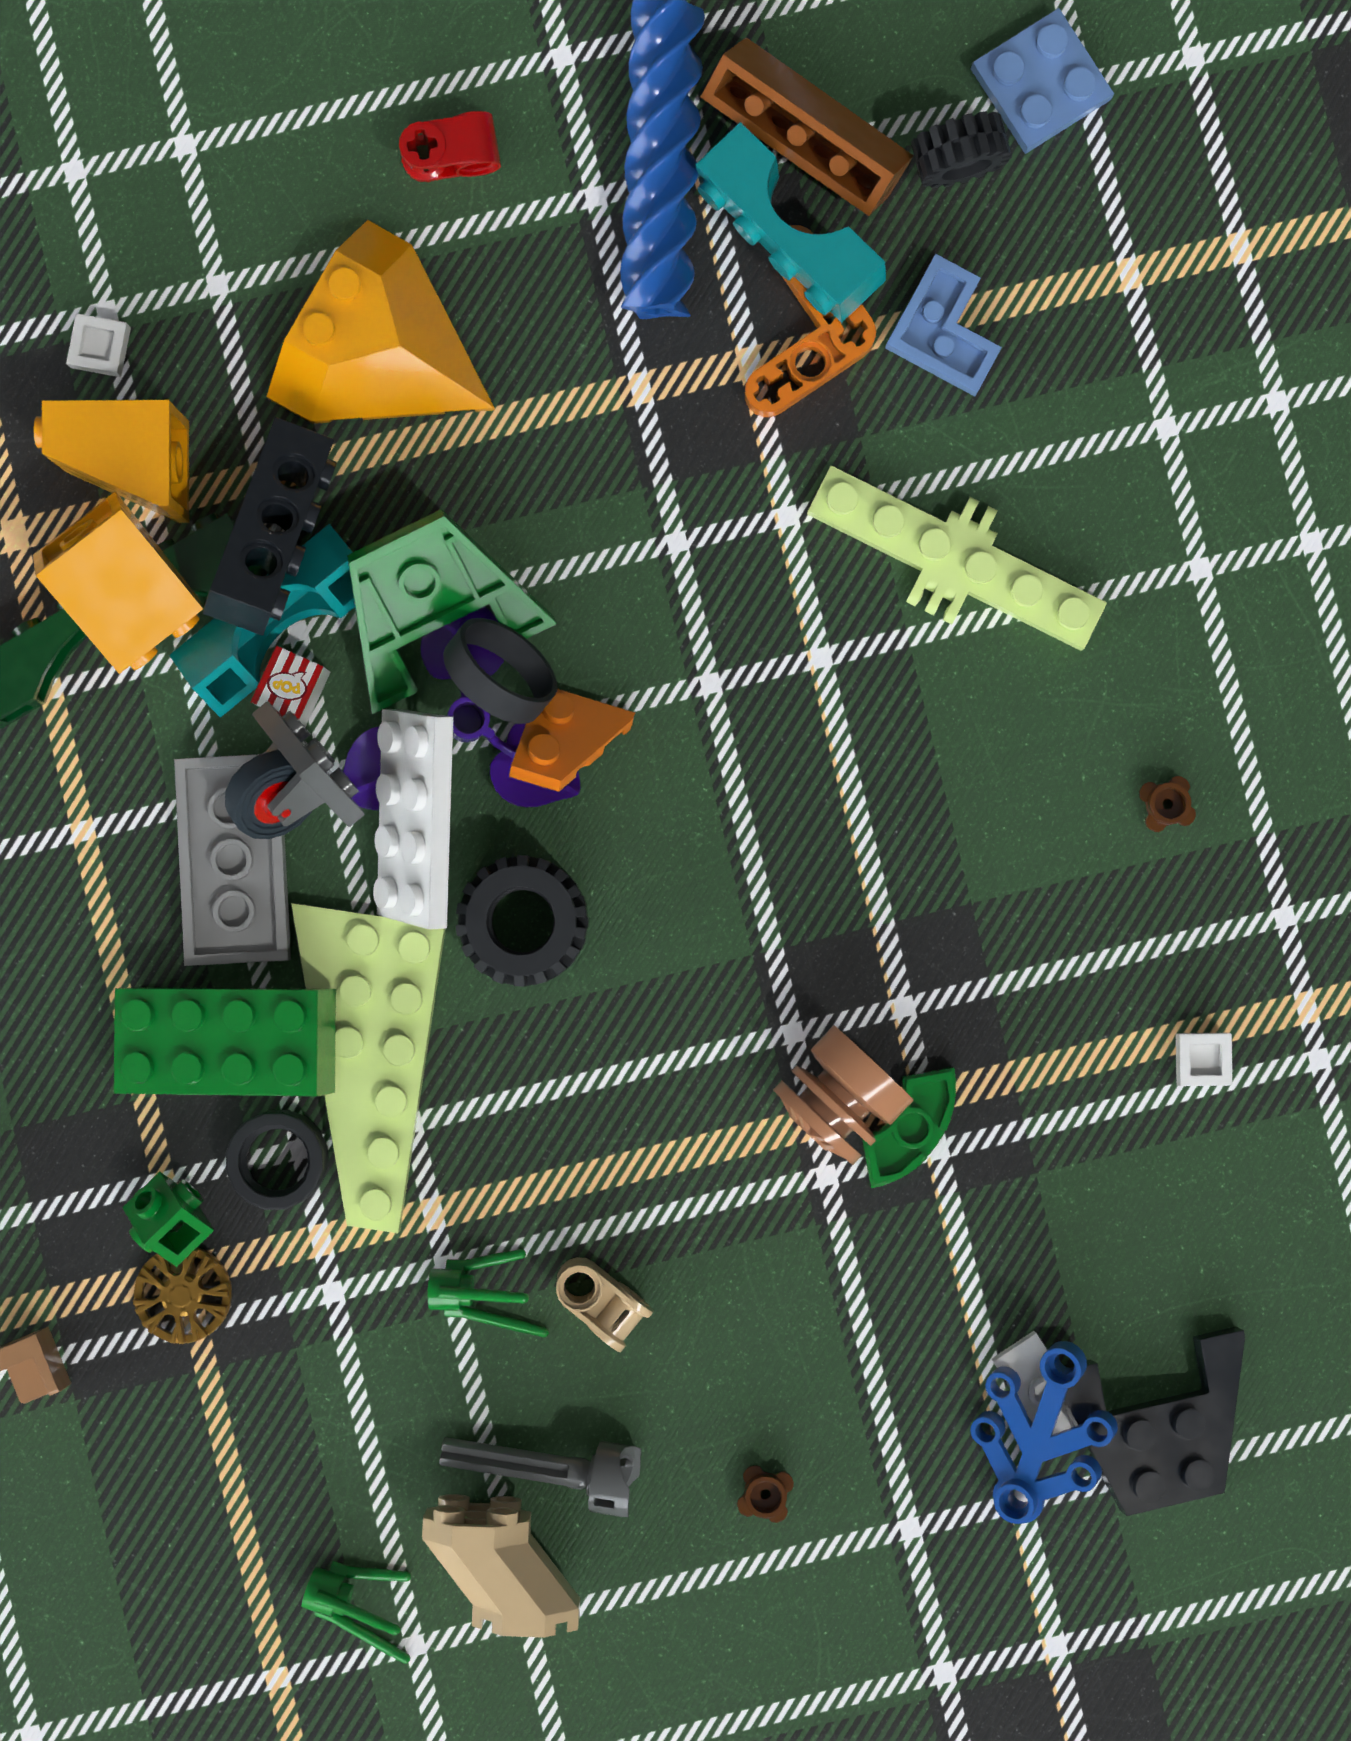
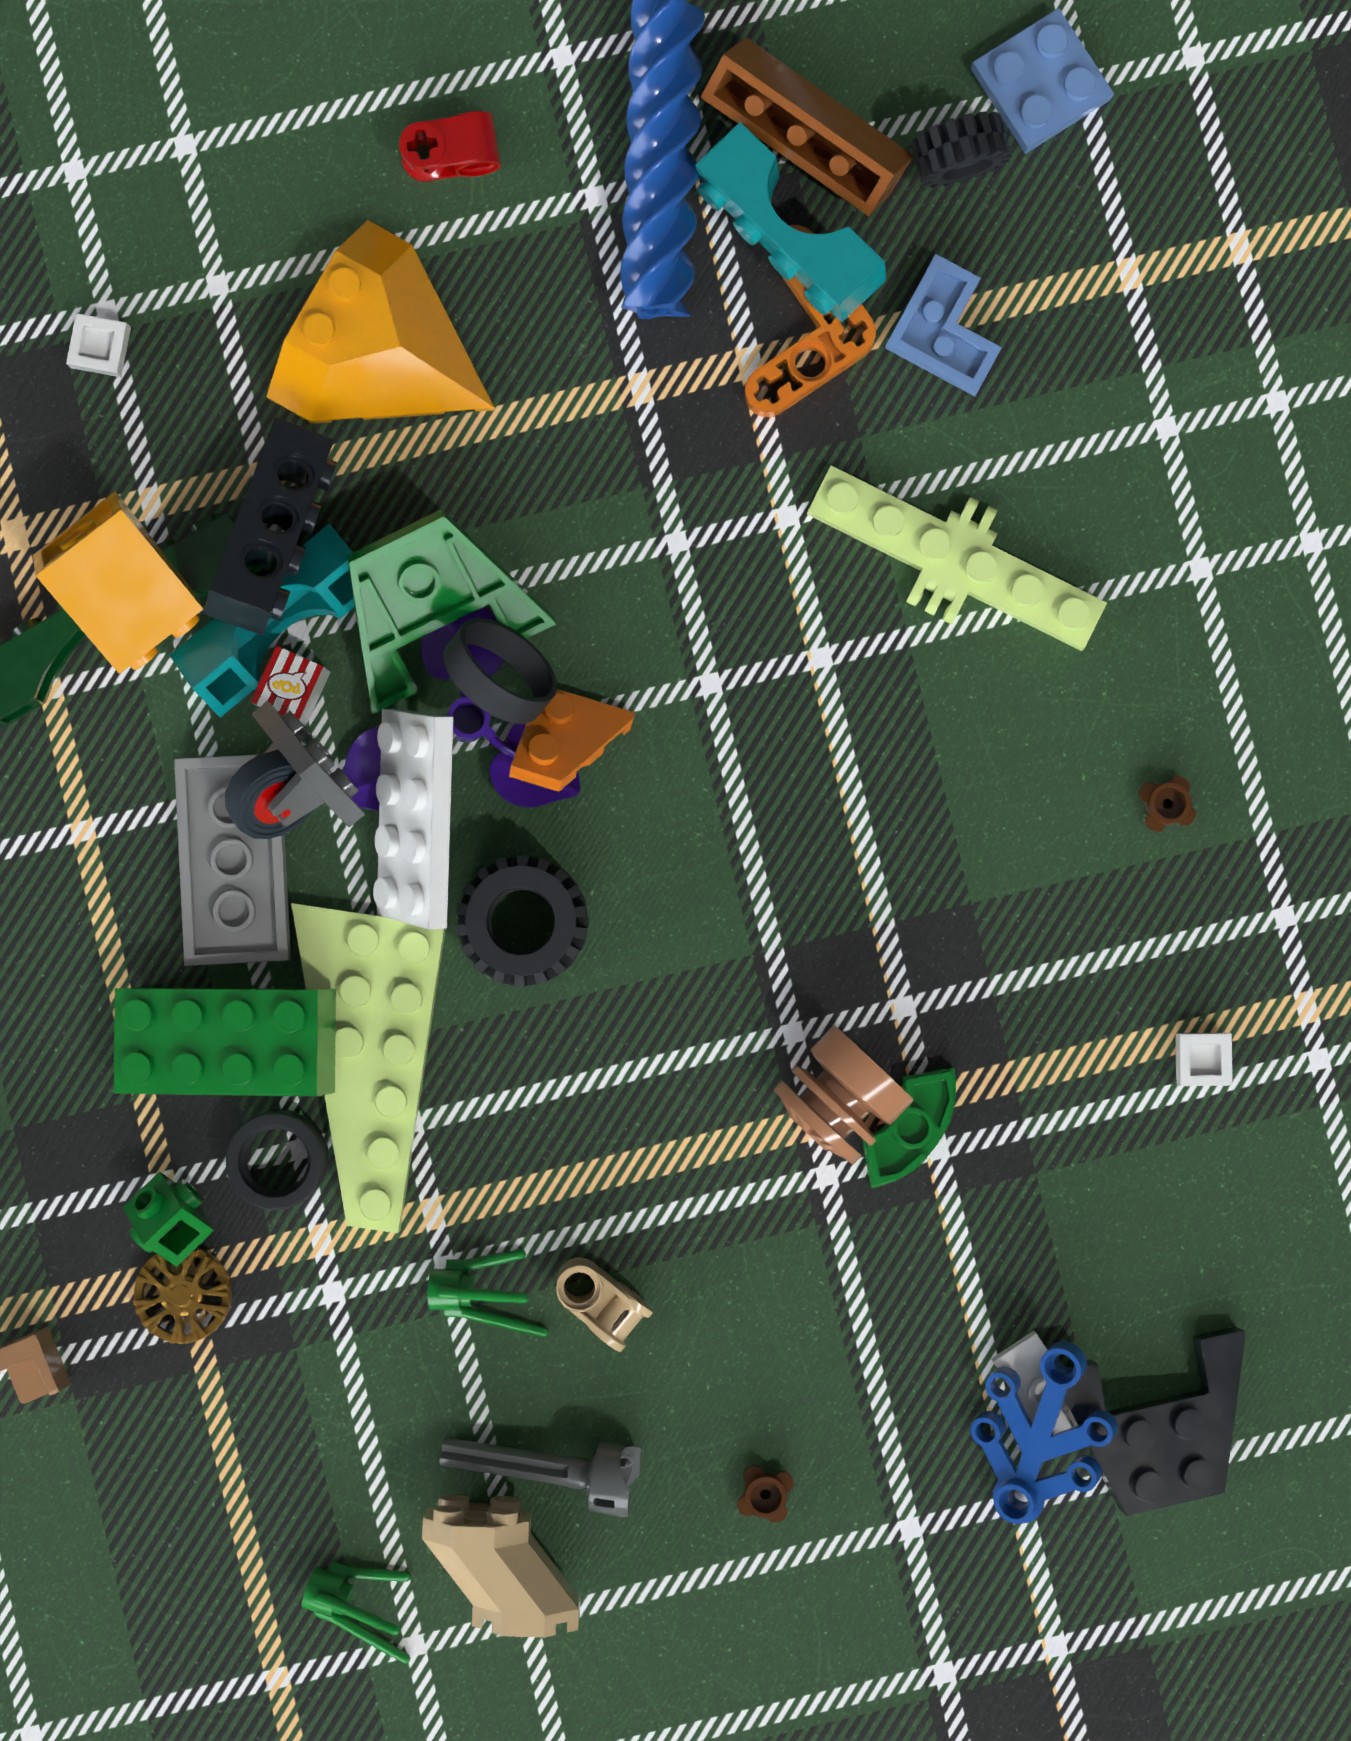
light orange slope [34,400,189,523] -> none

